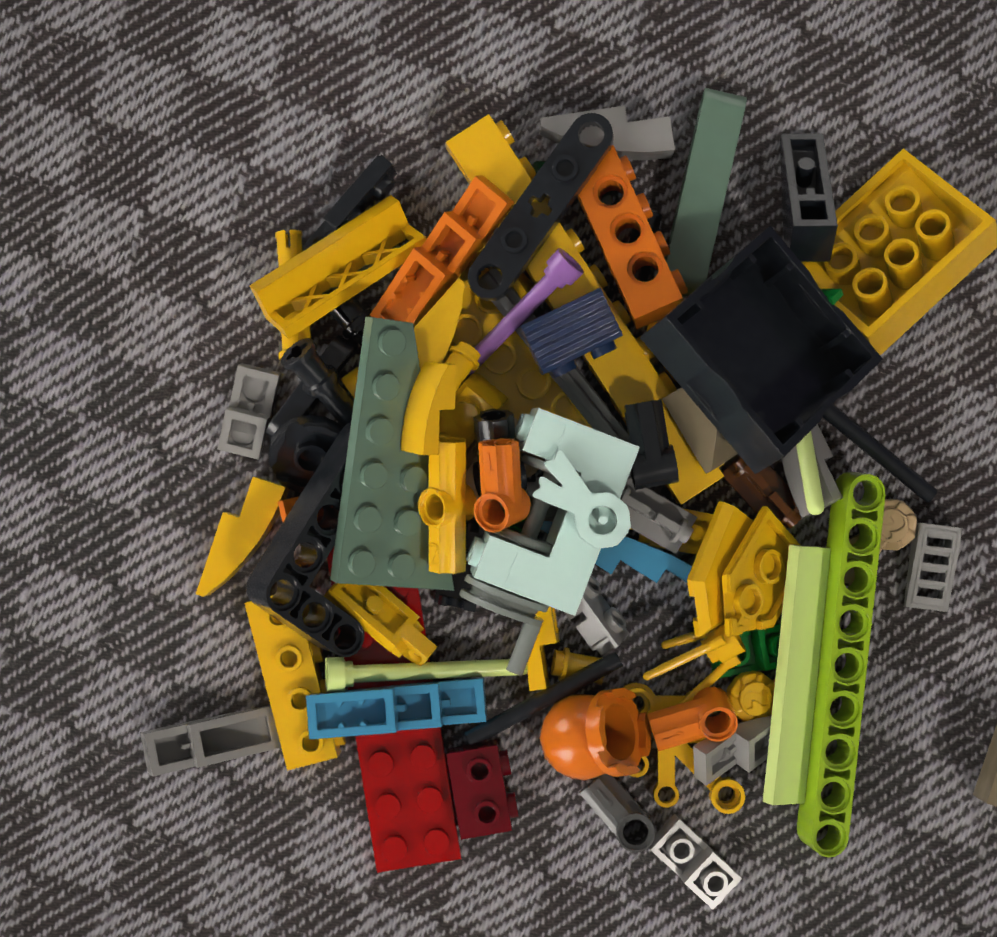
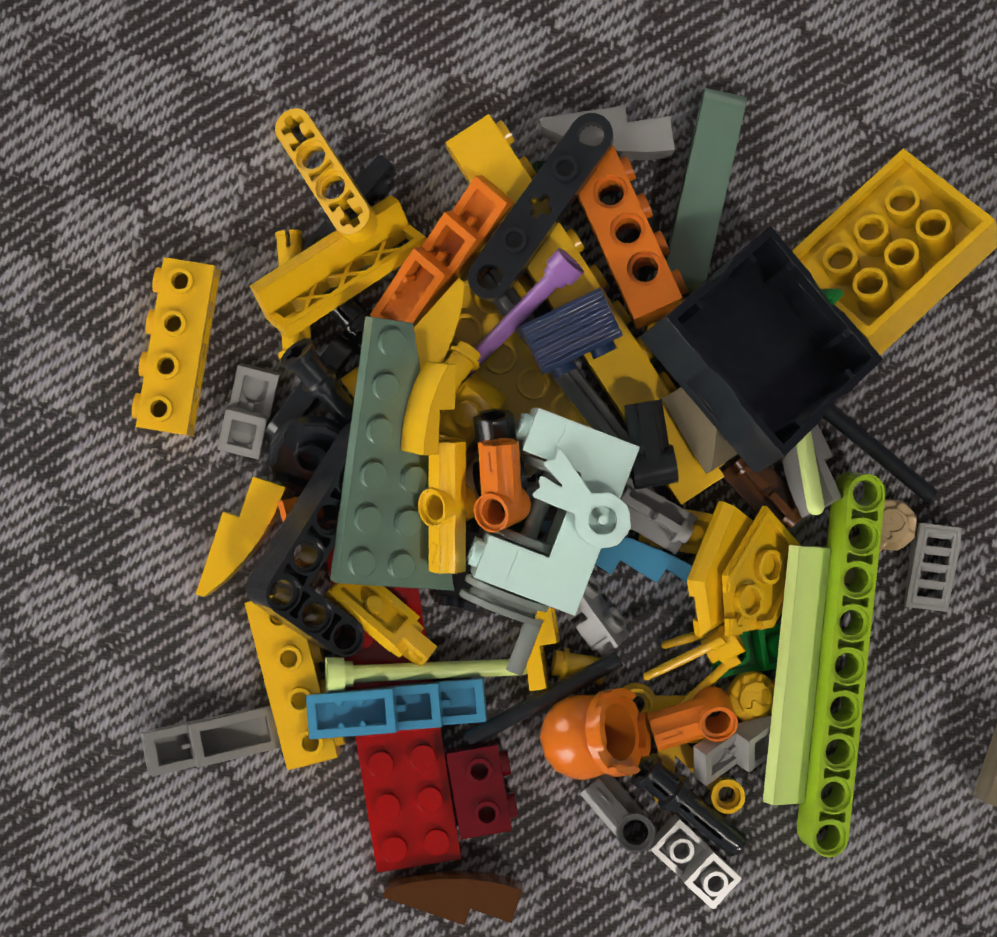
black slope [780,133,838,262] -> none
none -> yellow brick [132,257,221,437]
none -> yellow beam [275,108,377,243]
none -> reddish brown slope [383,870,523,925]
none -> black pin [631,753,747,857]

